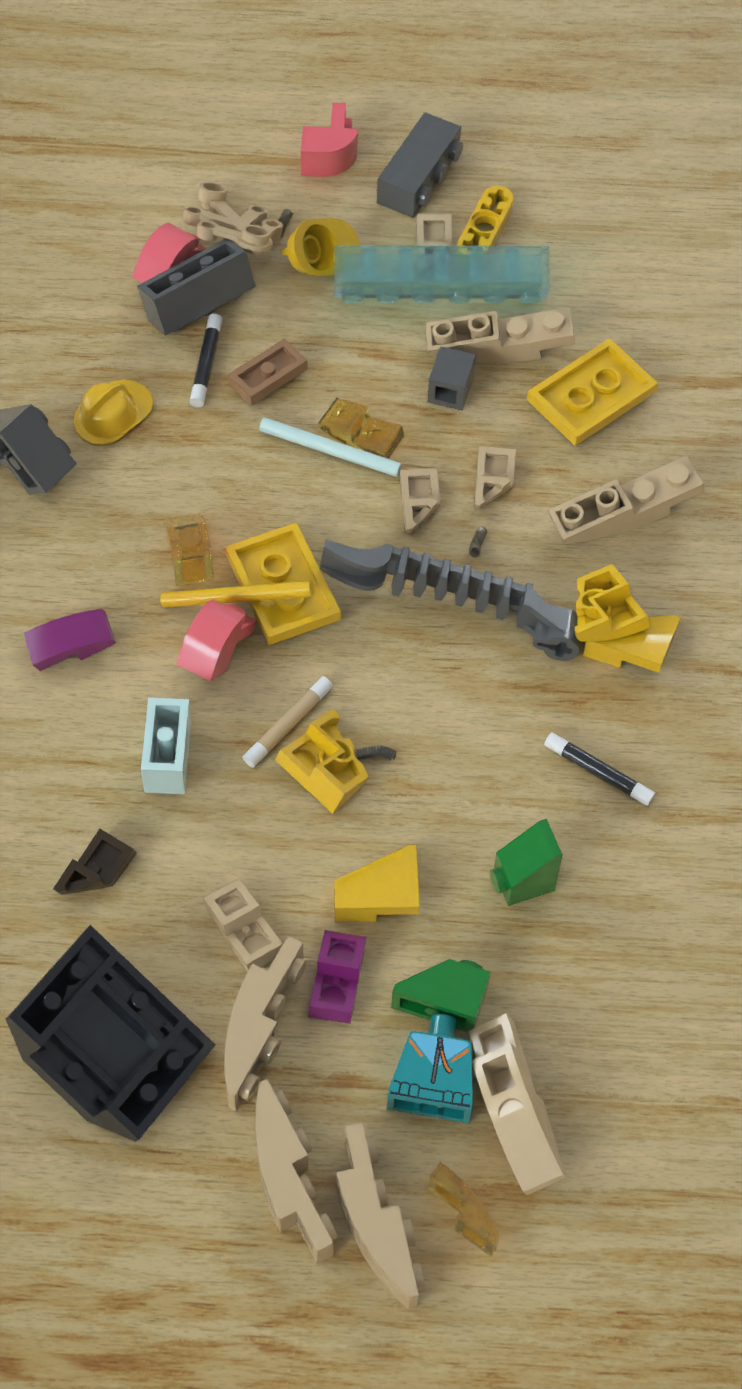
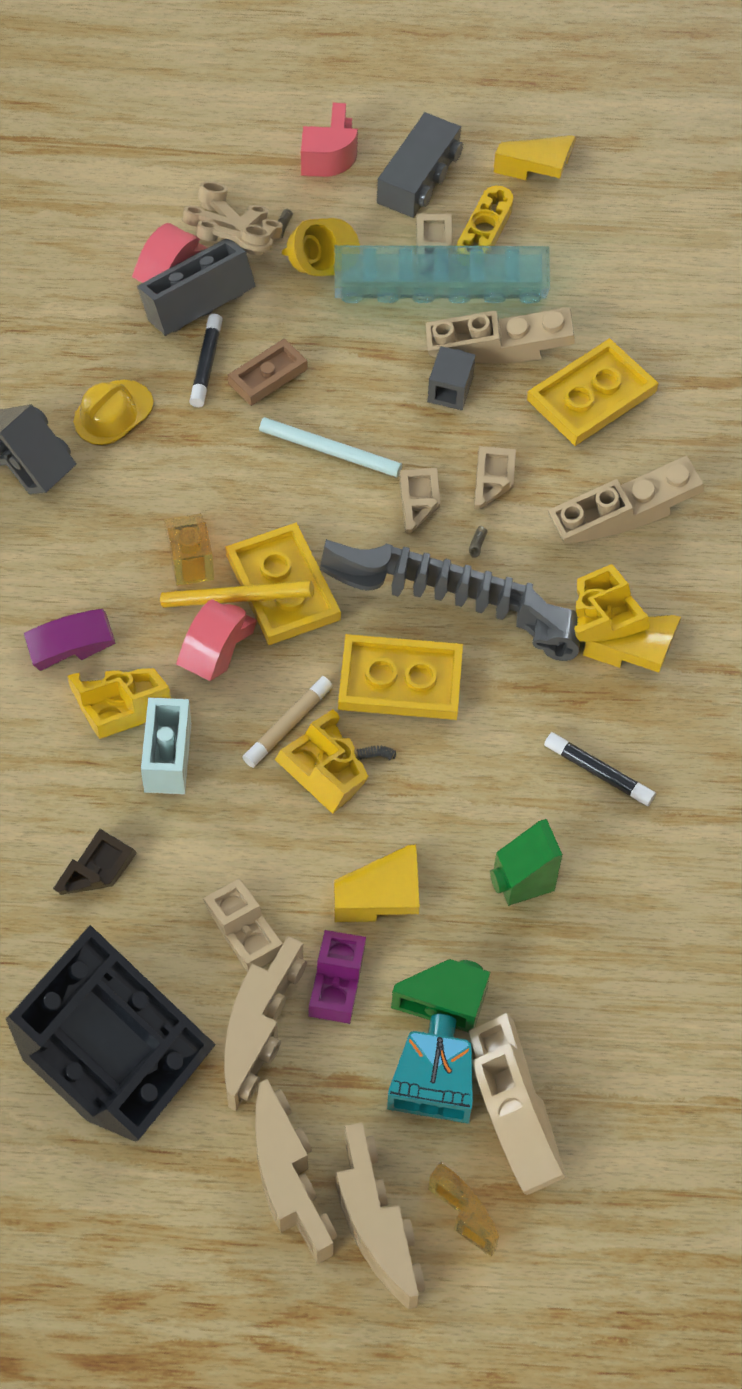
clear yellow slope [318,398,405,459] -> none
none -> yellow slope [67,668,171,739]
none -> yellow plate [338,634,463,720]
none -> yellow slope [493,135,576,180]

